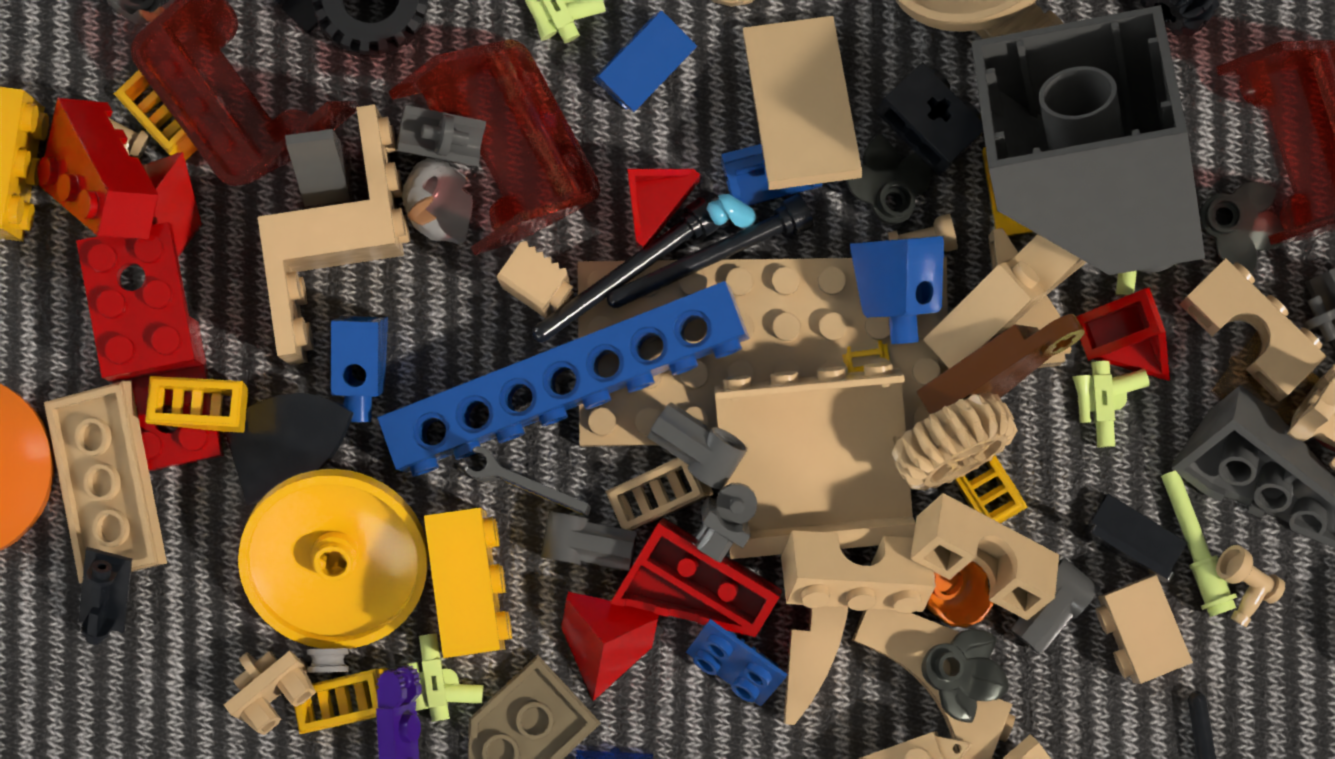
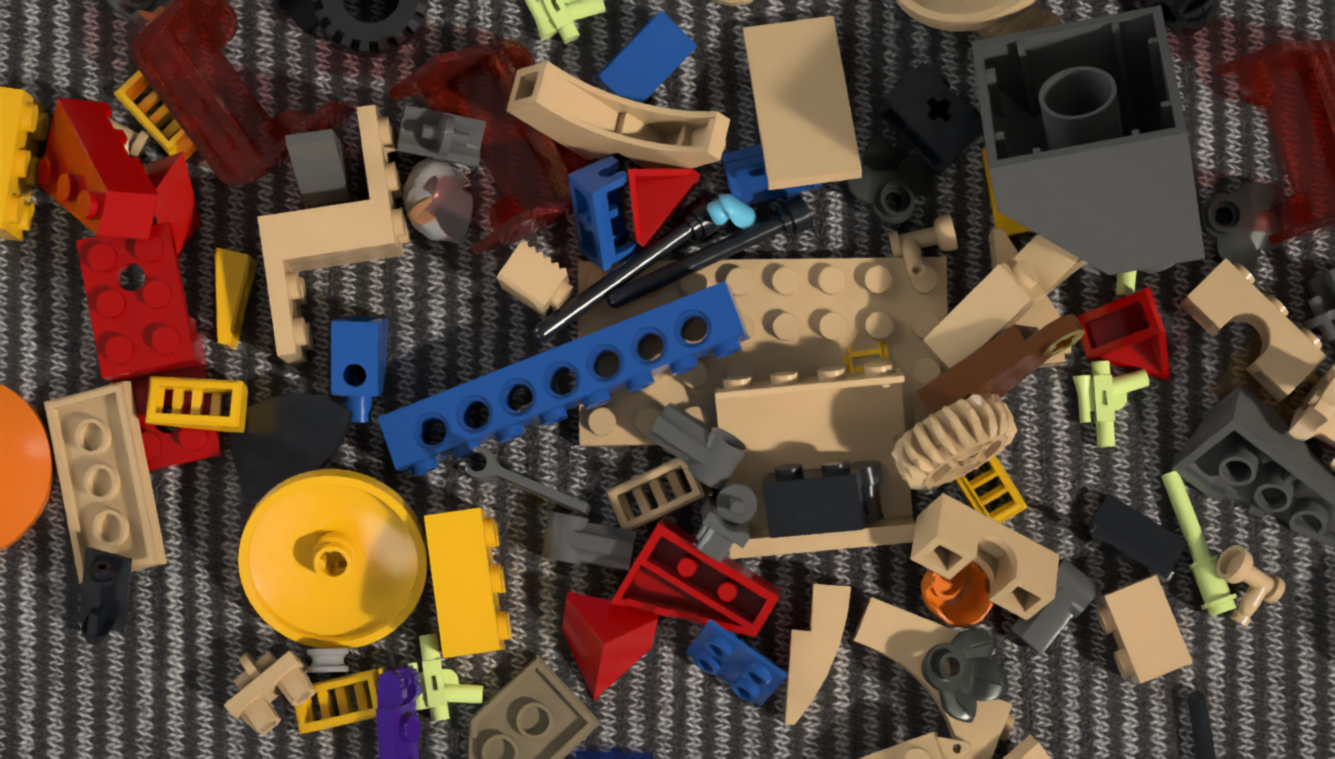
tan arch [781,530,936,613] -> none
blue torso [850,236,944,344] -> none
none -> yellow slope [214,247,258,350]
none -> tan arch [506,61,730,169]
none -> blue hinge [568,156,637,271]
none -> black hinge [763,459,884,538]

